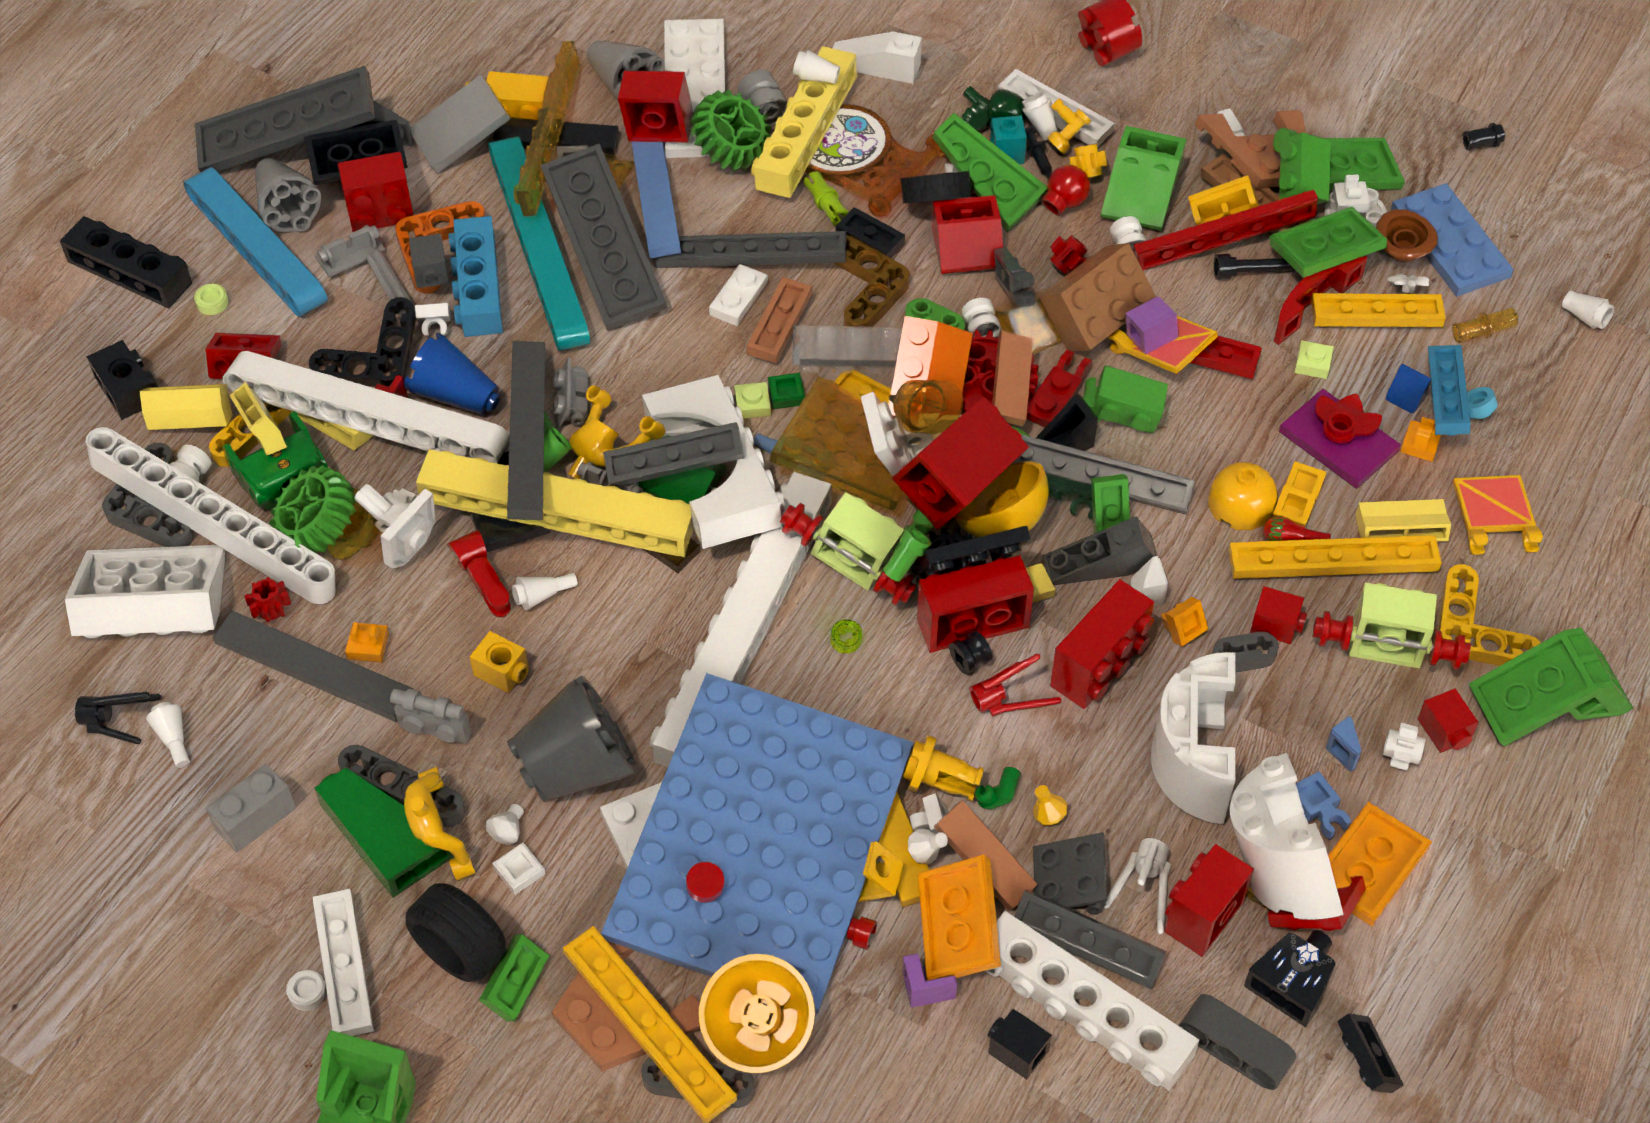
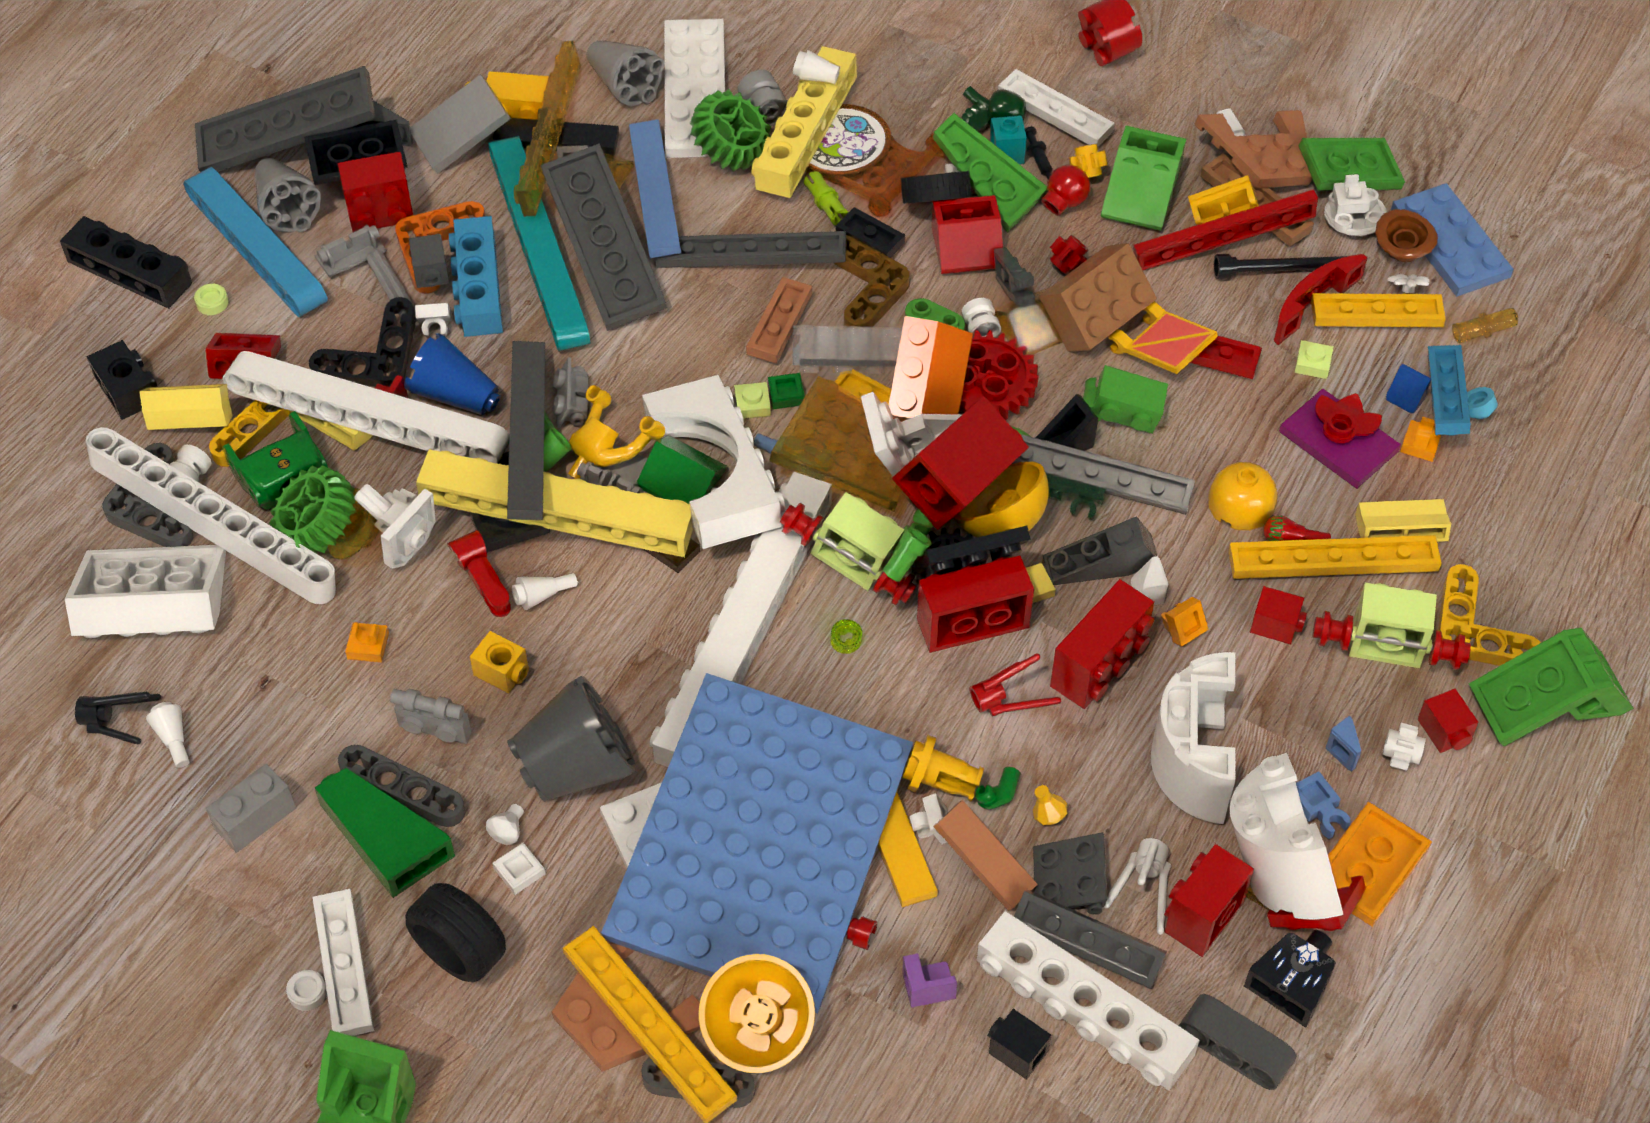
dark grey tile [213,610,413,722] -> none
light yellow piece [229,382,286,456] -> none
red gear [245,577,291,622] -> none
yellow piece [404,766,476,881] -> none
bright green plate [479,934,549,1022] -> none
dark grey plate [603,422,745,487] -> none
red brick [618,71,693,143] -> none
red tile [686,862,724,903] -> none
white plate [709,264,768,327] -> none
white slope [833,31,922,84] -> none
yellow bracket [858,841,903,902] -> none
clear yellow piece [888,379,963,434] -> none
white rock [908,829,948,865] -> none
light orange tile [918,854,1001,981] -> none
black wheel [949,630,993,674] -> none
nougat tile [992,331,1033,426] -> none
white cone [1022,92,1058,140] -> none
red hinge [1026,349,1092,428] -> none
yellow piece [1047,98,1092,154] -> none
bright green plate [1091,474,1130,534] -> none
white wheel [1110,216,1147,251] -> none
medium lavender panel [1125,297,1178,355] -> none
dark grey beam [1212,632,1279,673] -> none
bright green tile [1270,207,1387,278] -> none
bright green hinge [1273,128,1331,205] -> none
yellow slope [1273,461,1327,527] -> none
black plate [1337,1013,1404,1093] -> none
flag [1453,475,1543,555] -> none
black pin [1462,123,1505,151] -> none
white cone [1562,290,1614,329] -> none

